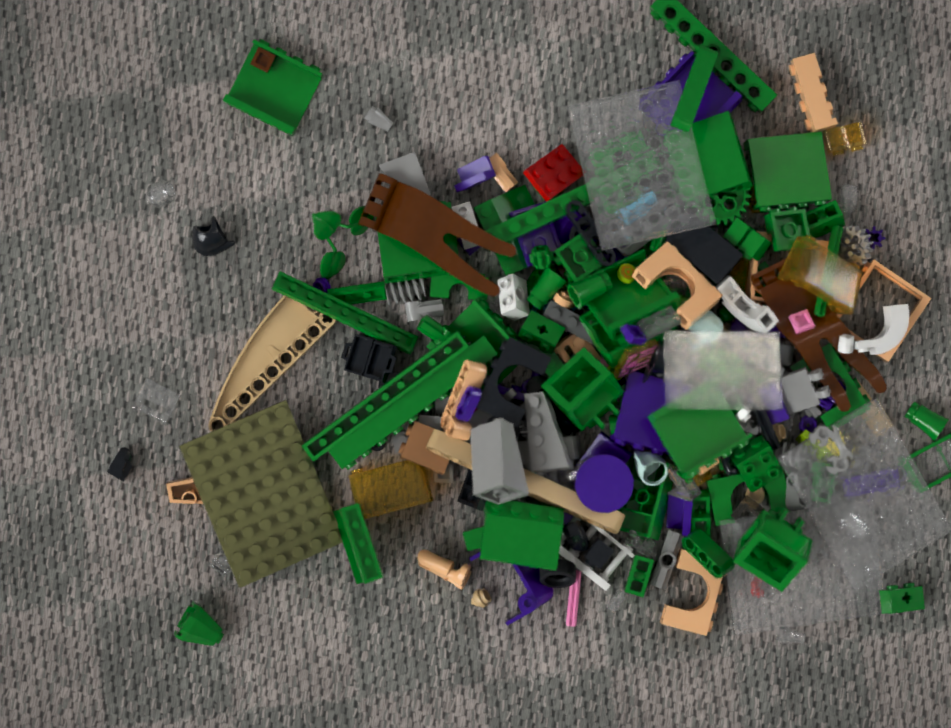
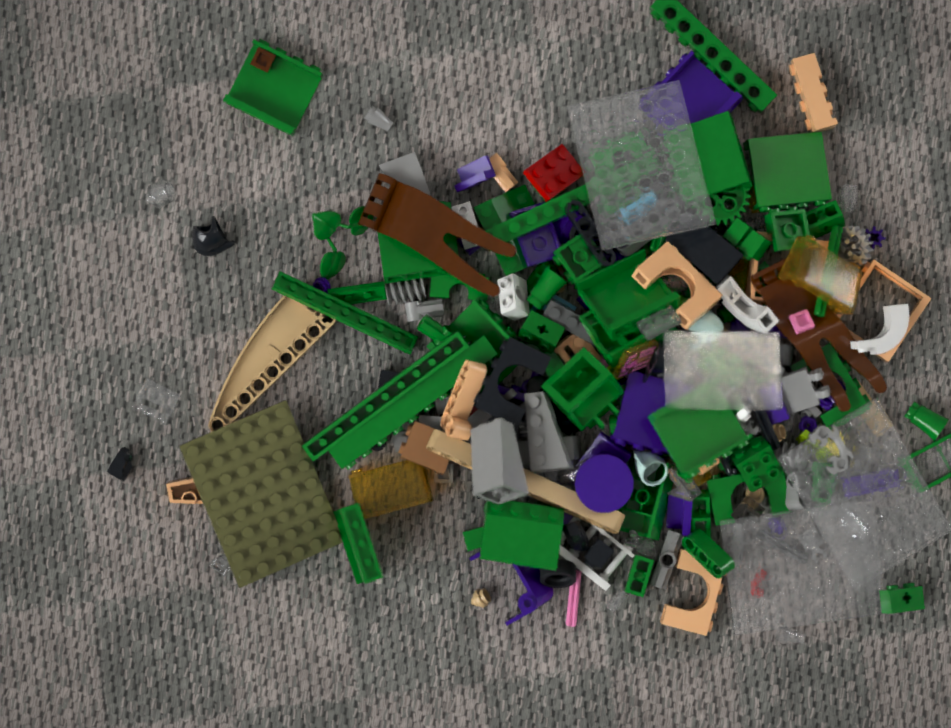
green cone [174,601,224,646] -> none
black piece [341,334,397,383] -> none
light nougat piece [418,550,472,590] -> none
dark purple beam [456,386,481,422] -> none
black wing [457,469,487,511] -> none
green gear [529,245,554,270] -> none
light nougat plate [553,290,575,309] -> none
green plant [567,272,612,309] -> none
lime tile [617,263,636,284] -> none
dark purple plate [620,324,647,345] -> none
green beam [670,45,719,133] -> none
green piece [733,507,813,592] -> none
clear yellow brick [823,122,866,156] -> none
white hose [838,334,855,353] -> none

